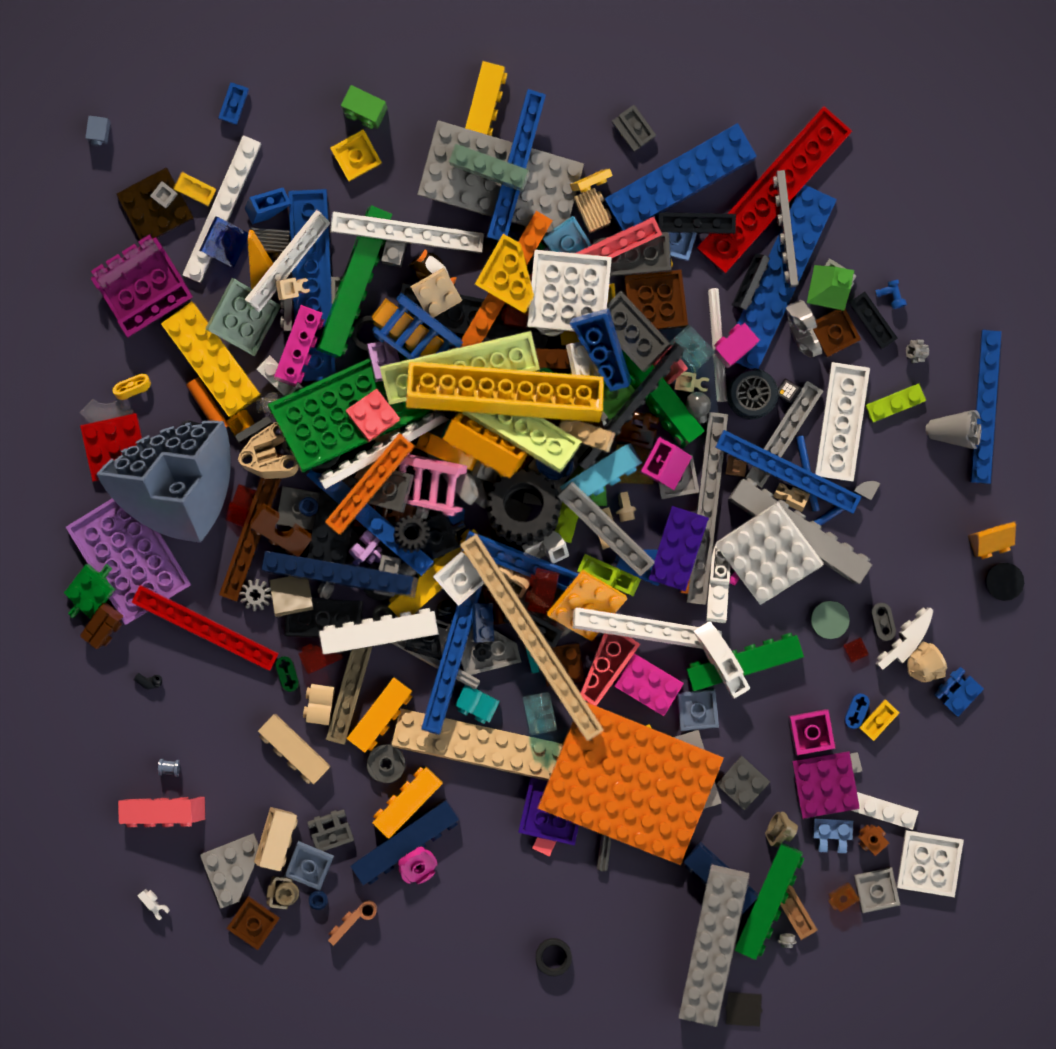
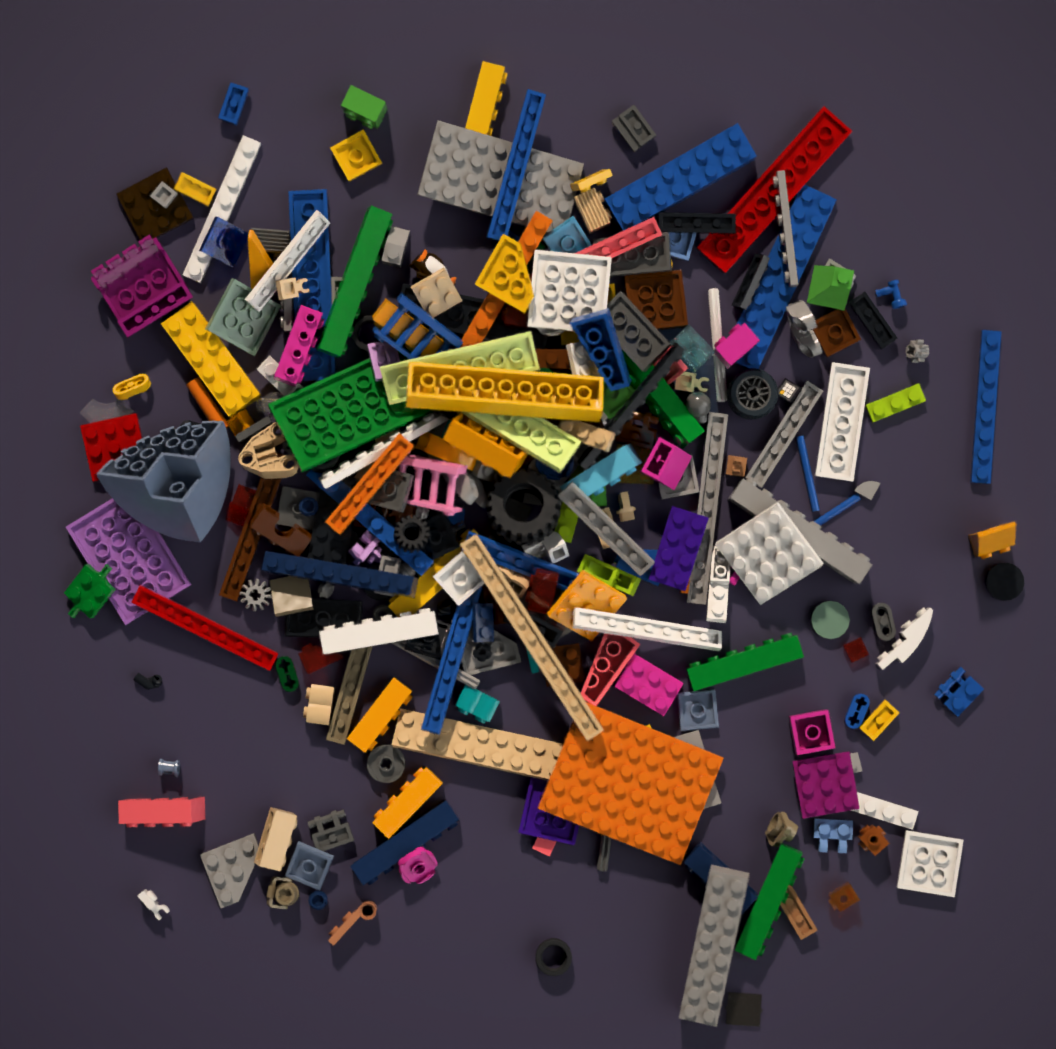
reddish brown brick [80,603,124,649] -> none
sand blue brick [85,116,110,146] -> none
reddish brown plate [226,896,281,950] -> none
blue slope [244,187,291,224] -> none
tan brick [258,714,331,784] -> none
white plate [330,212,484,253] -> none
coral plate [345,389,400,442] -> none
sand green brick [449,144,529,192] -> none
clear light blue piece [523,691,557,736] -> none
white slope [693,621,750,699] -> none
blue plate [715,430,862,514] -> none
dark grey plate [716,755,770,810] -> none
tan plate [774,483,810,512] -> none
light grey plate [778,934,797,948] -> none
light grey tile [854,867,900,913] -> none
tan helmet [907,642,947,682] -> none
light grey cone [926,410,981,449] -> none

